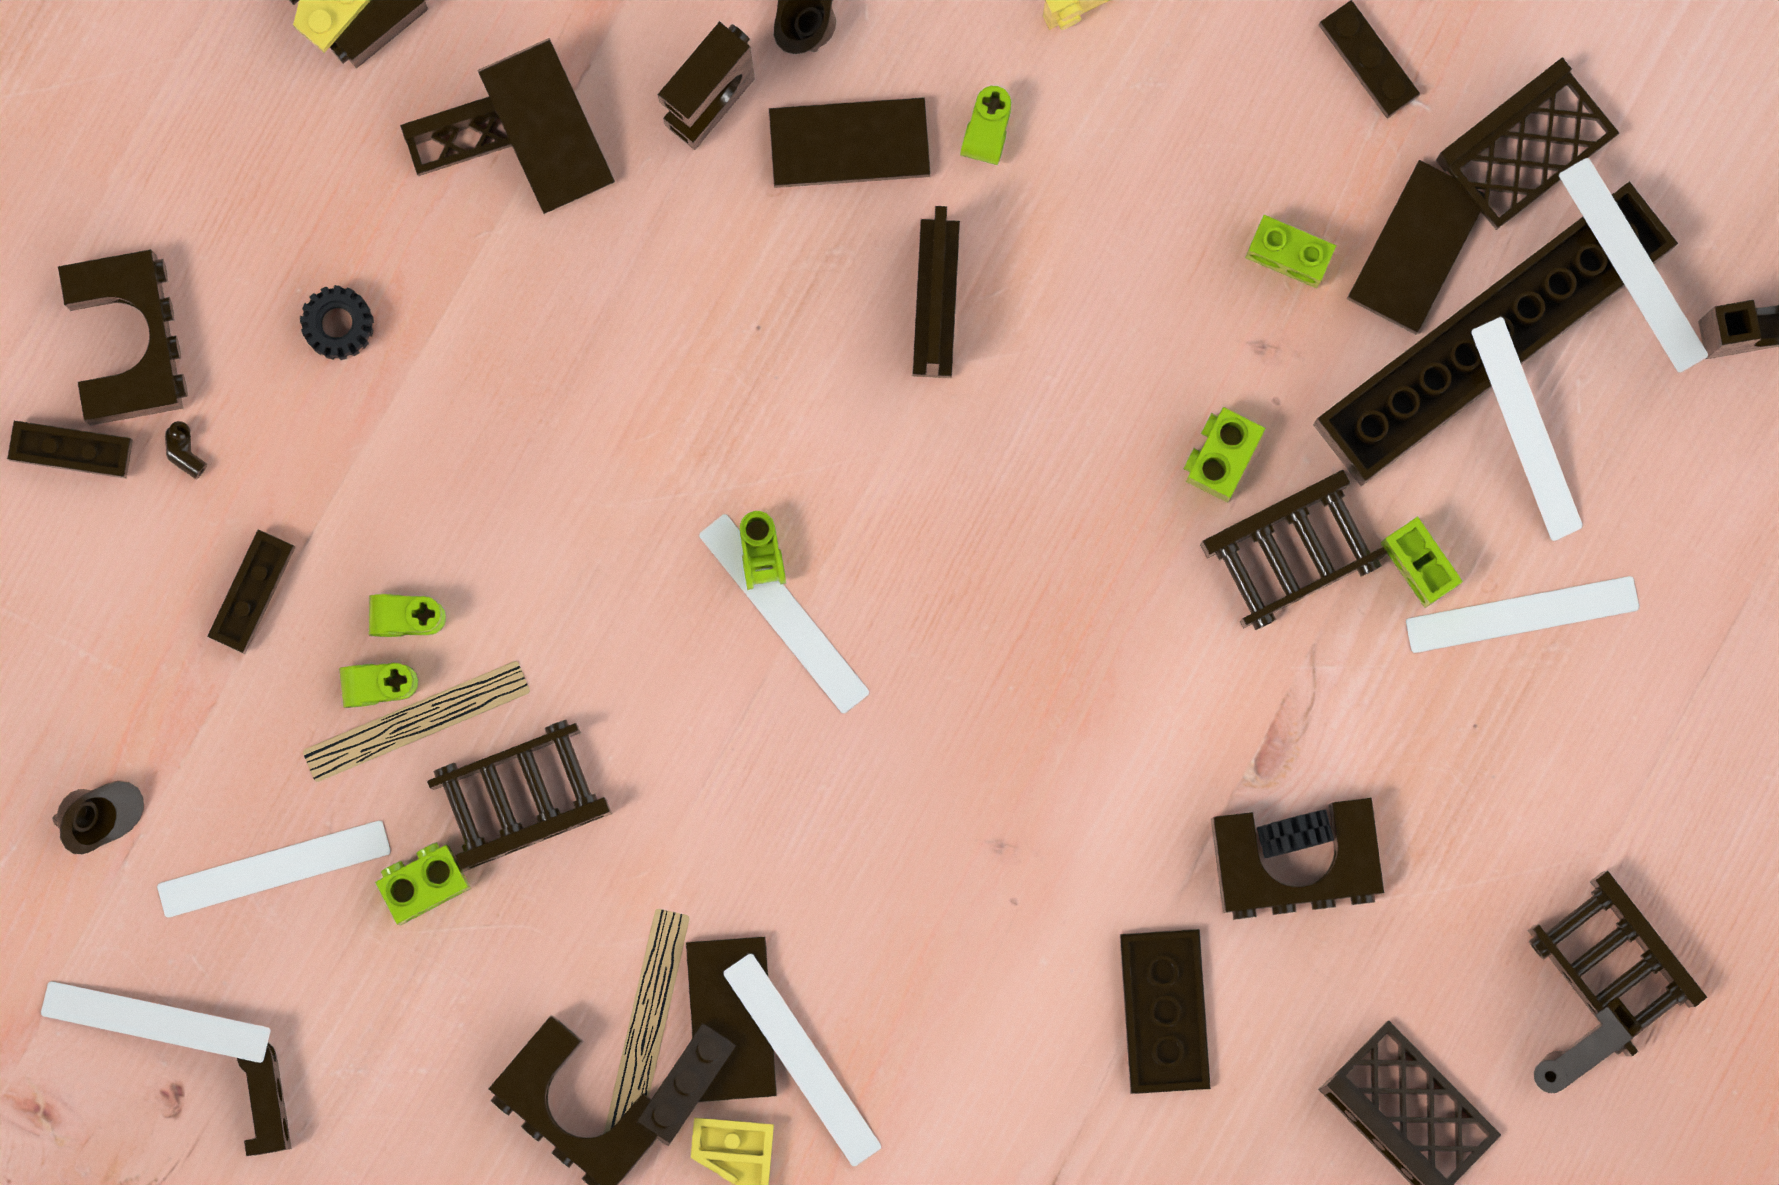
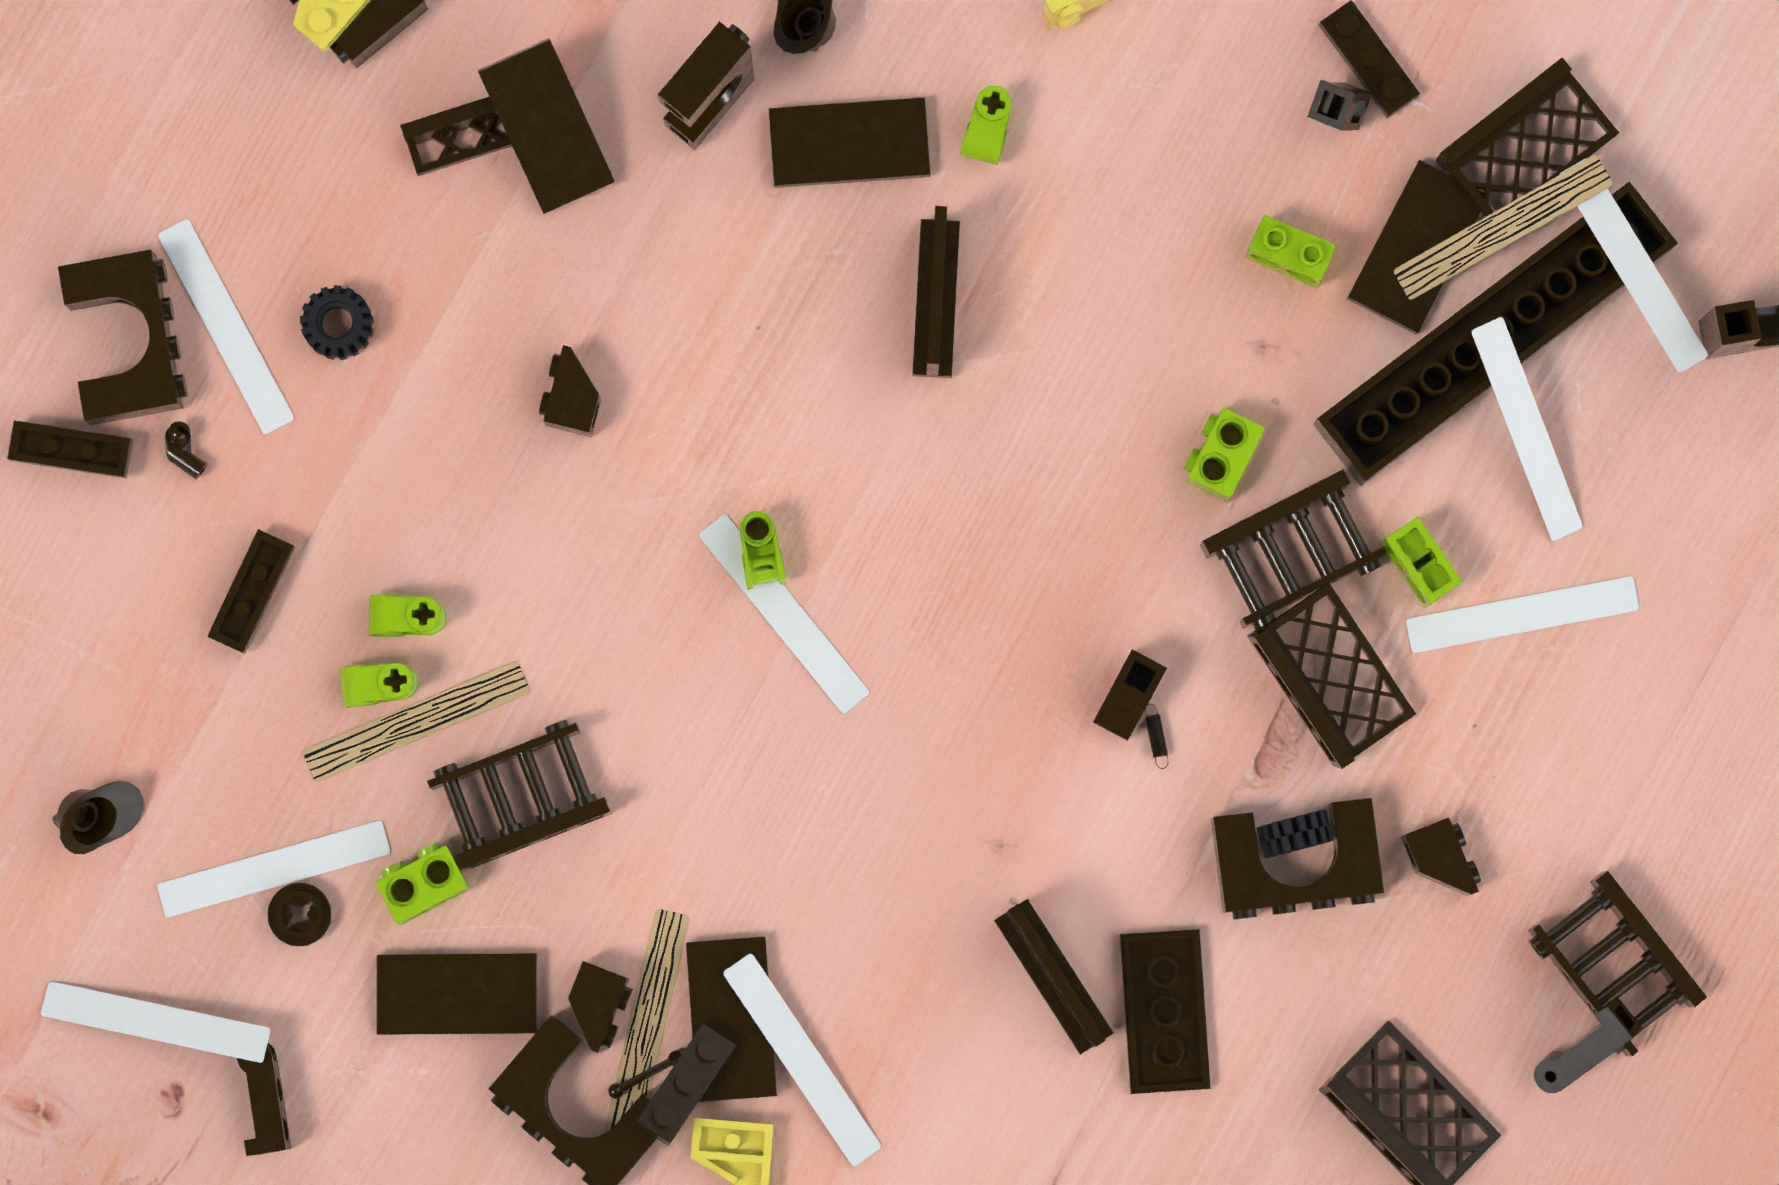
none -> white sticker [158,219,294,434]
none -> dark brown gear [268,883,331,946]
none -> dark brown tile [377,953,537,1035]
none -> dark brown slope [539,345,601,438]
none -> dark brown slope [568,961,633,1053]
none -> dark brown hinge [608,1051,682,1099]
none -> dark brown fence [994,899,1114,1055]
none -> dark brown slope [1093,649,1167,741]
none -> dark brown piece [1145,704,1168,769]
none -> dark brown fence [1247,583,1416,769]
none -> dark brown brick [1307,80,1372,131]
none -> tan sticker [1394,155,1613,299]
none -> dark brown slope [1401,818,1481,896]

